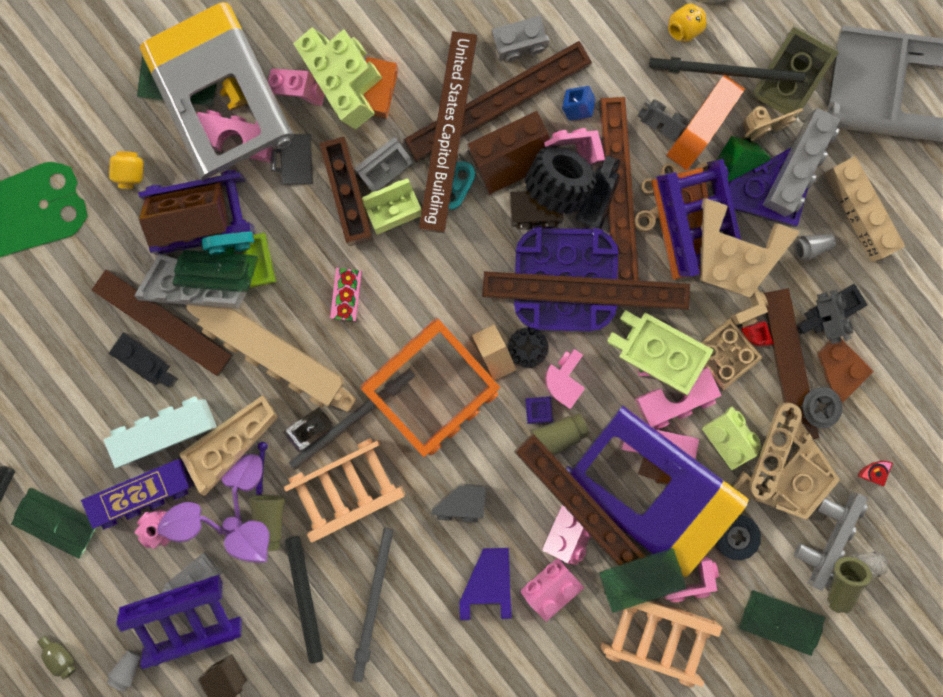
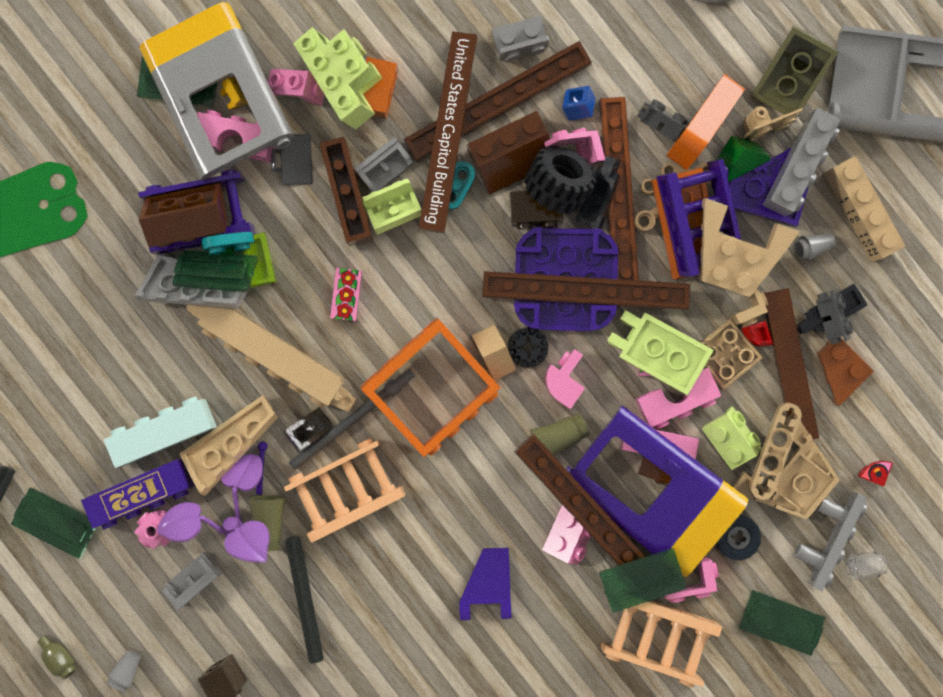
reddish brown tile [92,269,233,376] -> none
black hinge [108,333,178,387] -> none
yellow head [109,151,144,189] -> none
dark purple fence [116,575,242,669] -> none
dark grey bar [352,527,394,682] -> none
dark grey slope [432,483,486,523] -> none
bright pink bracket [520,558,584,622] -> none
dark purple tile [525,396,553,424] -> none
pearl dark grey bar [649,57,805,83] -> none
yellow head [668,3,706,42] -> none
dark grey gear [801,387,842,428] -> none
olive plant [827,557,872,614] -> none

